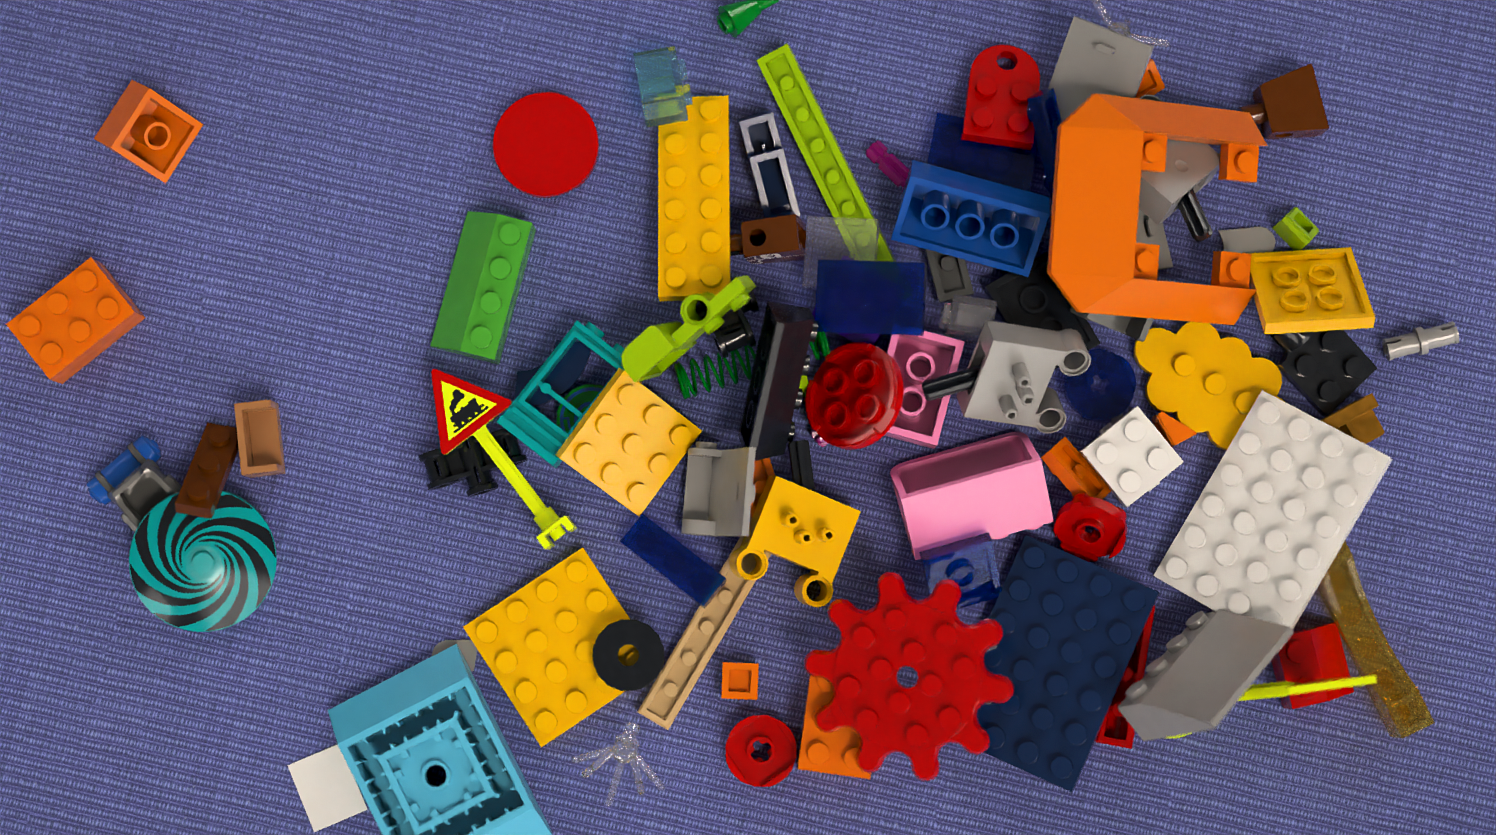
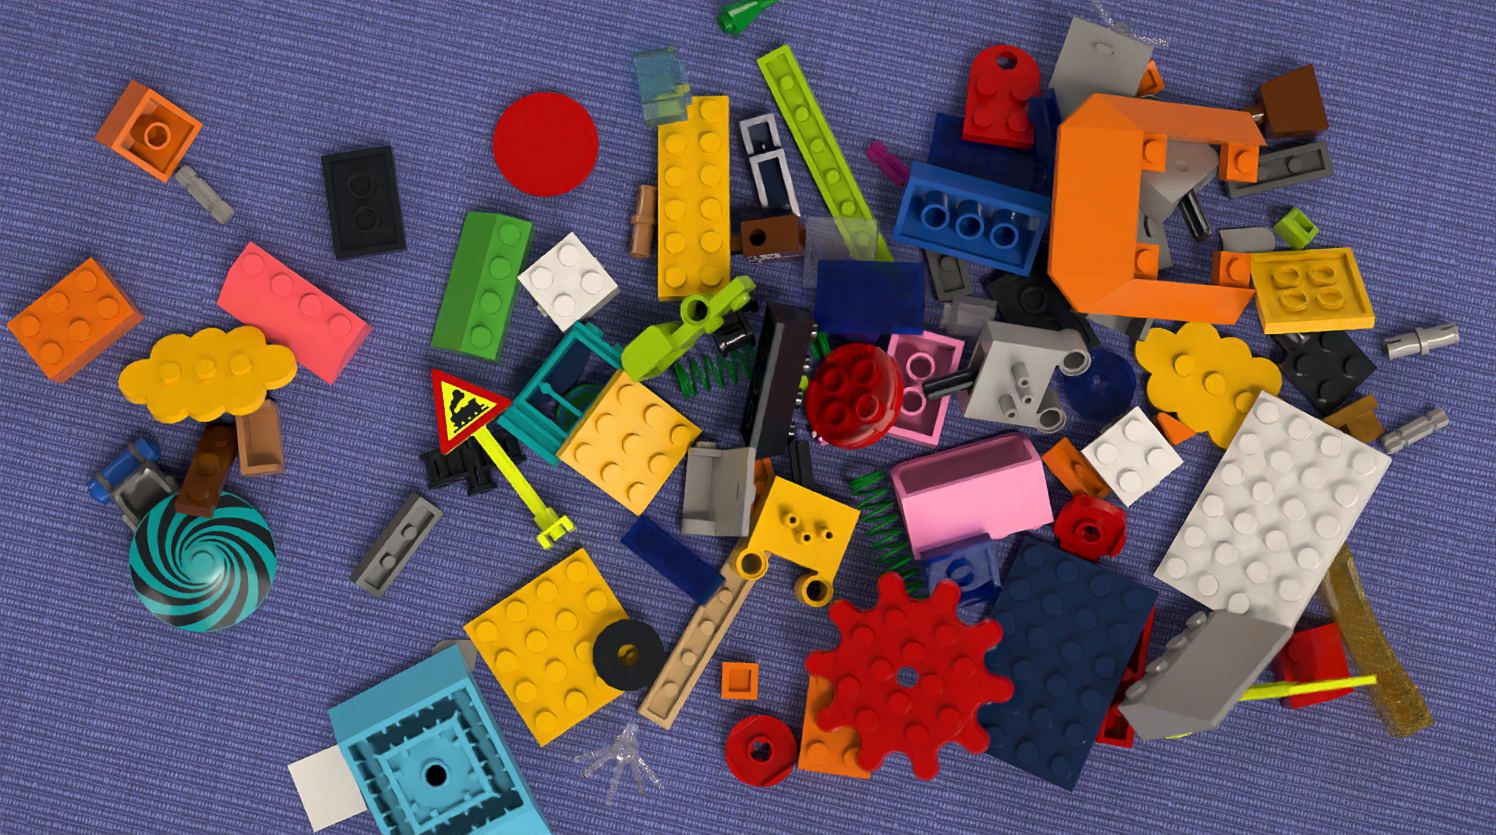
none -> yellow plate [118,326,298,424]
none -> light grey axle [175,165,235,224]
none -> coral slope [216,241,373,385]
none -> black plate [321,145,408,262]
none -> dark grey plate [349,491,444,599]
none -> white brick [517,232,620,336]
none -> medium nougat pin [628,185,658,259]
none -> green piece [848,470,929,600]
none -> dark grey plate [1223,140,1334,201]
none -> light grey axle [1380,408,1449,454]

